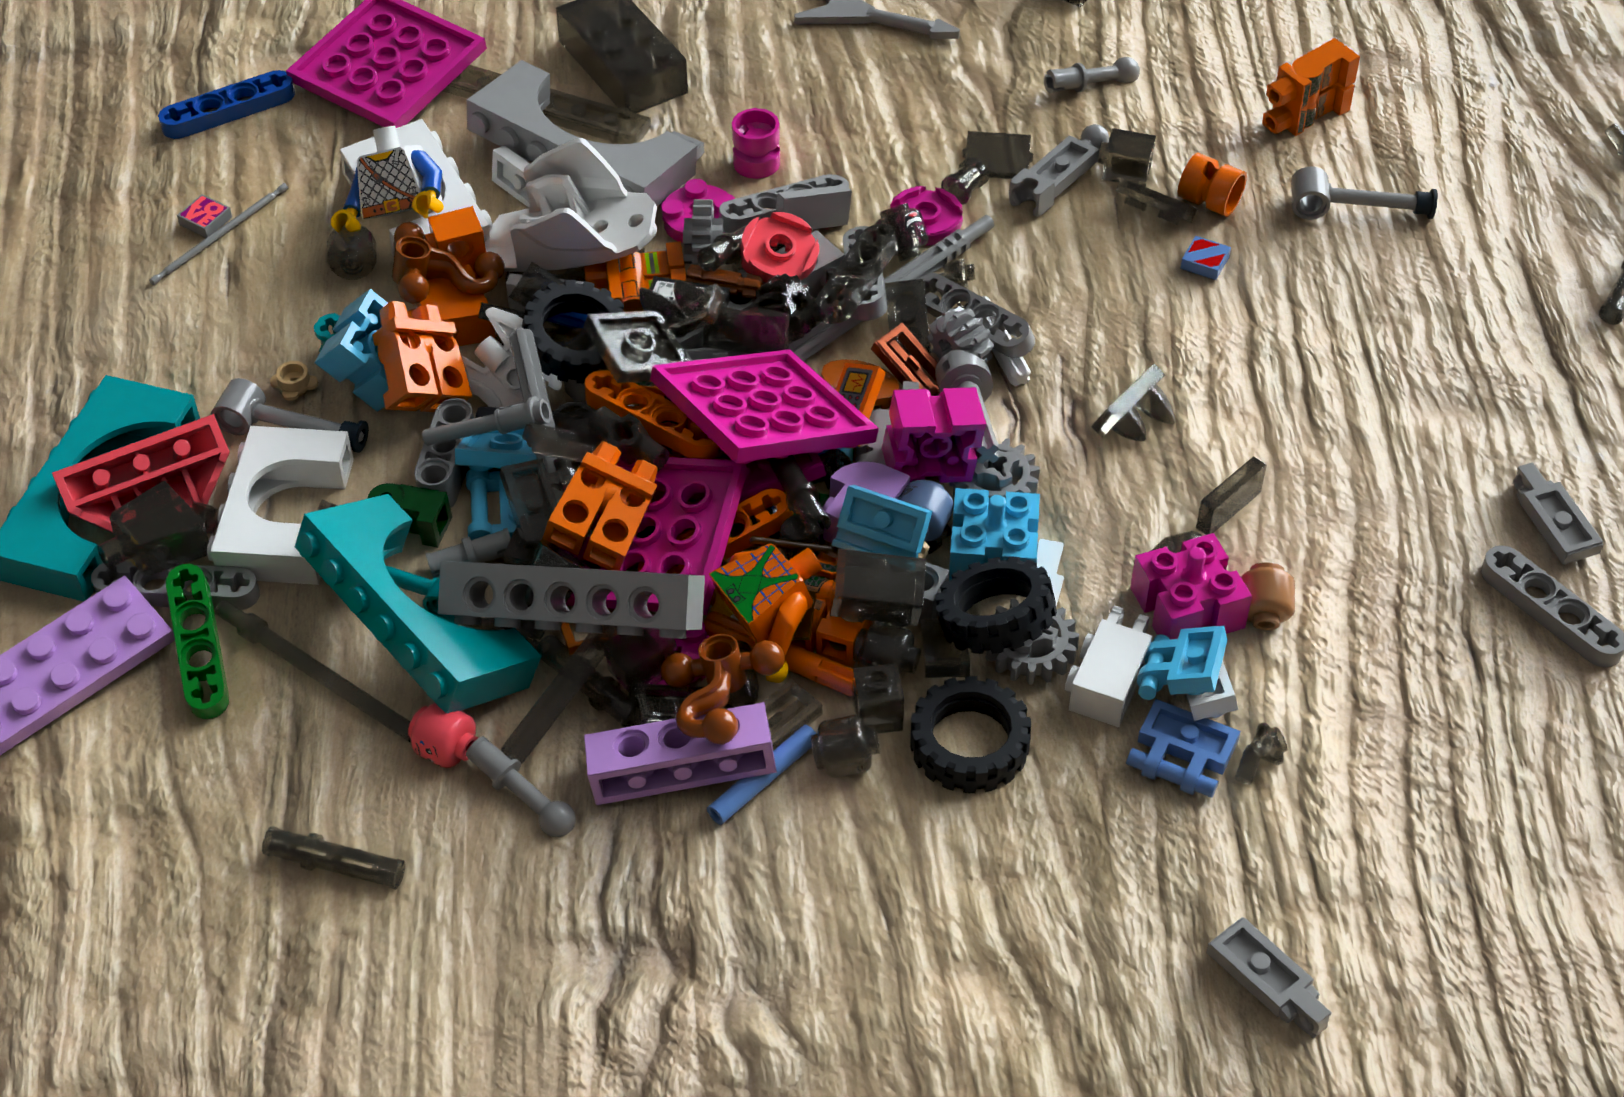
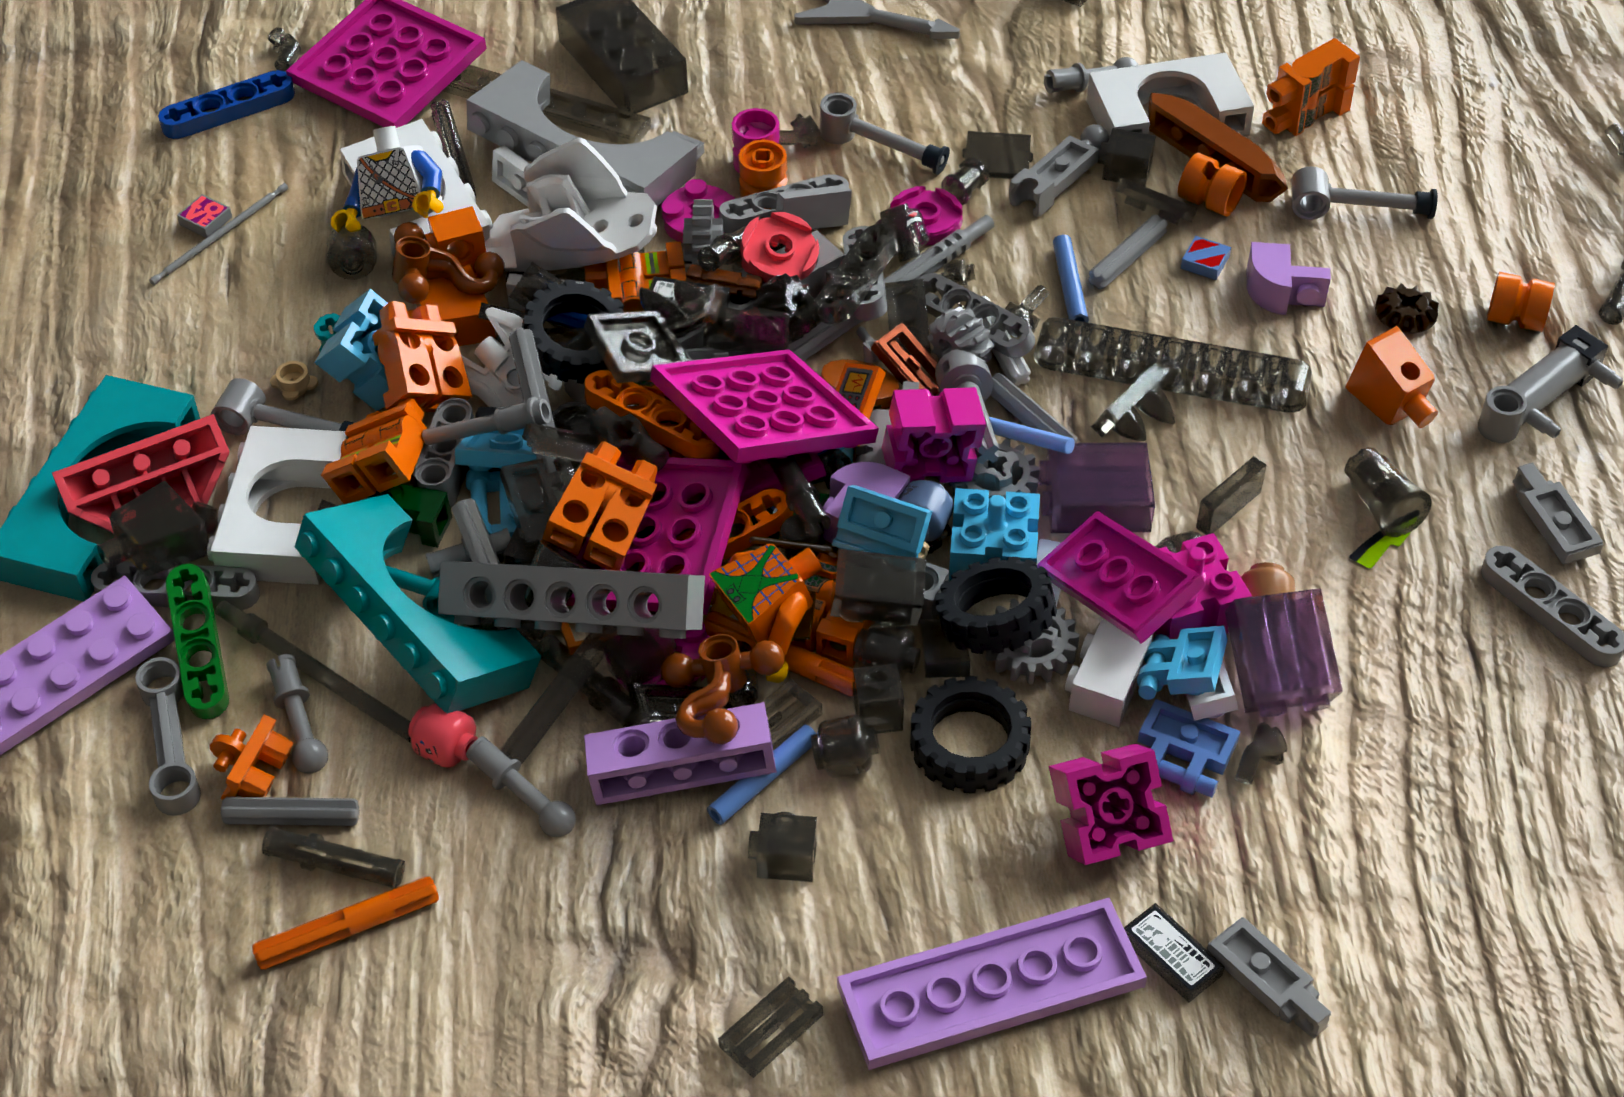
none -> light grey piece [135,657,201,815]
none -> orange hips [210,714,294,800]
none -> light grey axle [221,797,360,826]
none -> orange axle [252,876,439,970]
none -> light grey pin [266,654,328,773]
none -> clear smoke arm [268,27,301,72]
none -> orange hips [321,398,427,504]
none -> clear smoke axle [430,99,476,197]
none -> light grey axle [452,498,500,604]
none -> clear smoke tile [718,976,823,1078]
none -> orange wheel [738,140,787,209]
none -> clear smoke brick [748,812,817,882]
none -> clear smoke plate [779,113,821,149]
none -> light grey piece [819,93,950,175]
none -> lavender plate [837,898,1147,1070]
none -> light grey hand [856,327,882,364]
none -> light blue bar [989,417,1075,454]
none -> light grey axle [991,373,1078,457]
none -> clear smoke plate [1005,285,1049,333]
none -> clear smoke beam [1034,317,1312,413]
none -> dark pink tile [1037,511,1206,644]
none -> clear purple brick [1038,442,1155,533]
none -> dark pink brick [1049,744,1174,865]
none -> medium blue piece [1053,235,1089,328]
none -> white arch [1086,52,1254,156]
none -> light grey axle [1088,215,1168,289]
none -> tile [1124,903,1225,1003]
none -> dark orange brick [1148,93,1288,202]
none -> clear purple brick [1225,588,1343,717]
none -> lavender brick [1246,242,1331,315]
none -> clear smoke plant [1344,447,1432,537]
none -> orange torso [1345,326,1438,428]
none -> lime sticker [1349,510,1426,569]
none -> dark brown gear [1375,283,1439,333]
none -> light grey piece [1478,325,1623,443]
none -> orange wheel [1487,271,1555,332]

